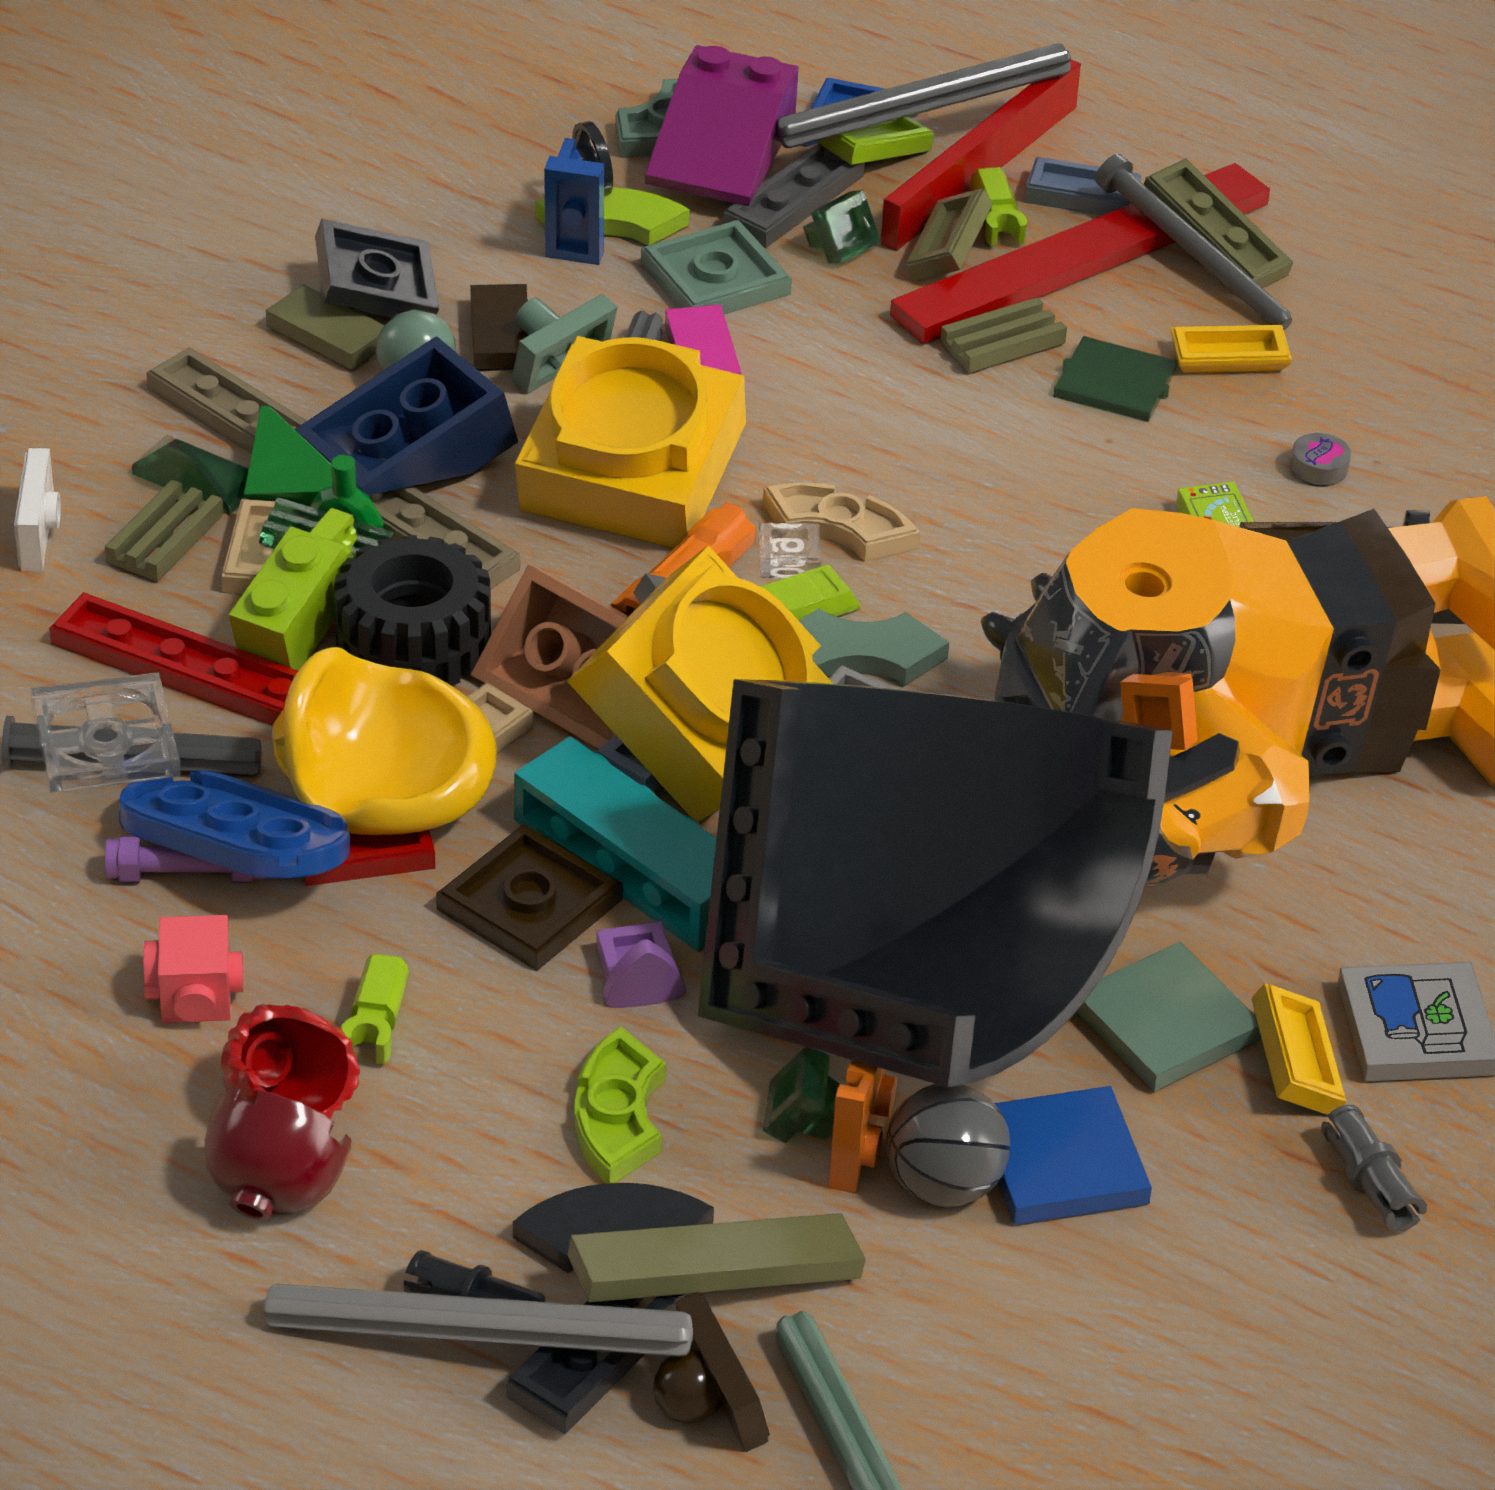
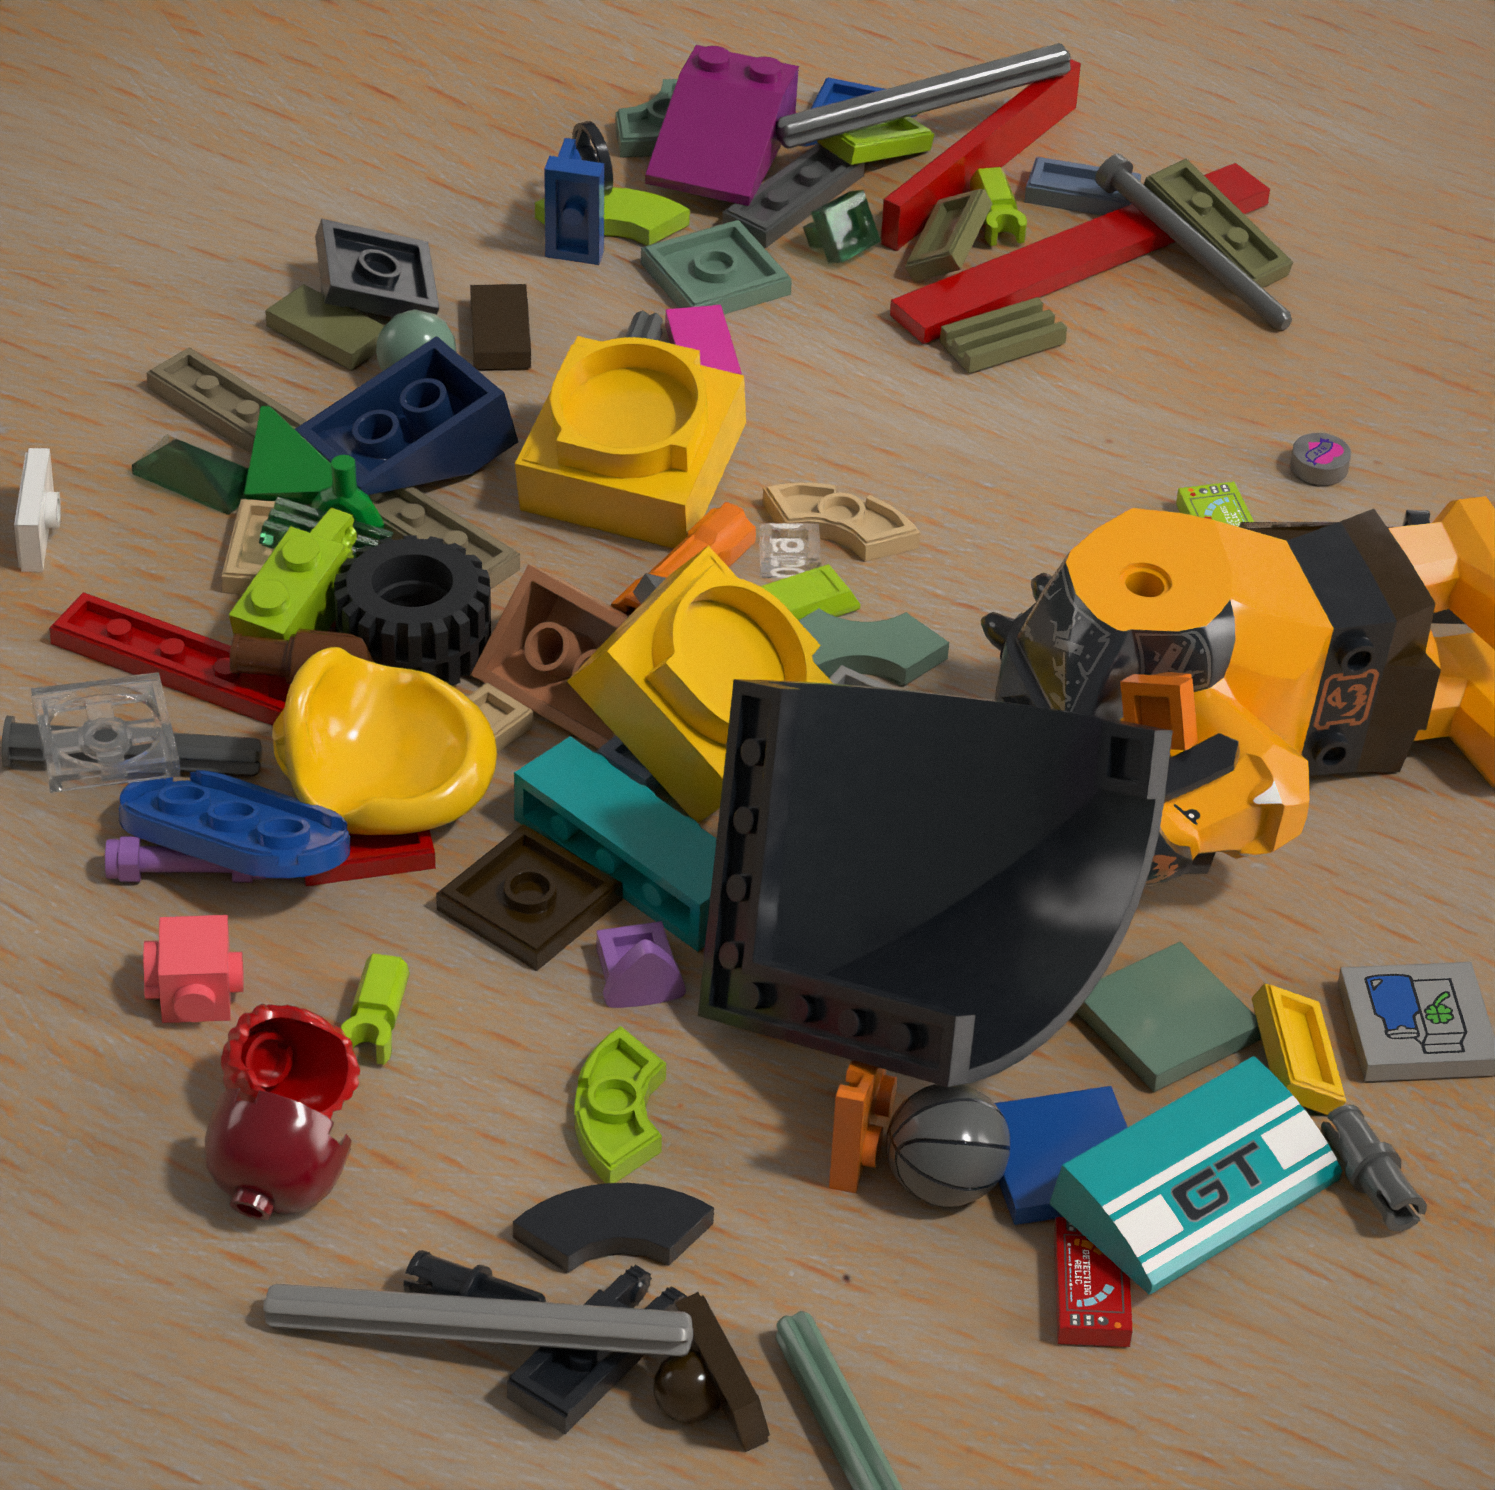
olive tile [105,480,223,582] -> none
sand green tile [511,294,618,394] -> none
olive tile [568,1213,866,1302] -> none
clear green tile [763,1047,840,1143] -> none
clear green piece [1053,336,1178,422] -> none
yellow tile [1170,325,1292,373] -> none
none -> reddish brown arm [230,628,374,684]
none -> teal slope [1049,1056,1343,1295]
none -> red tile [1054,1217,1133,1347]

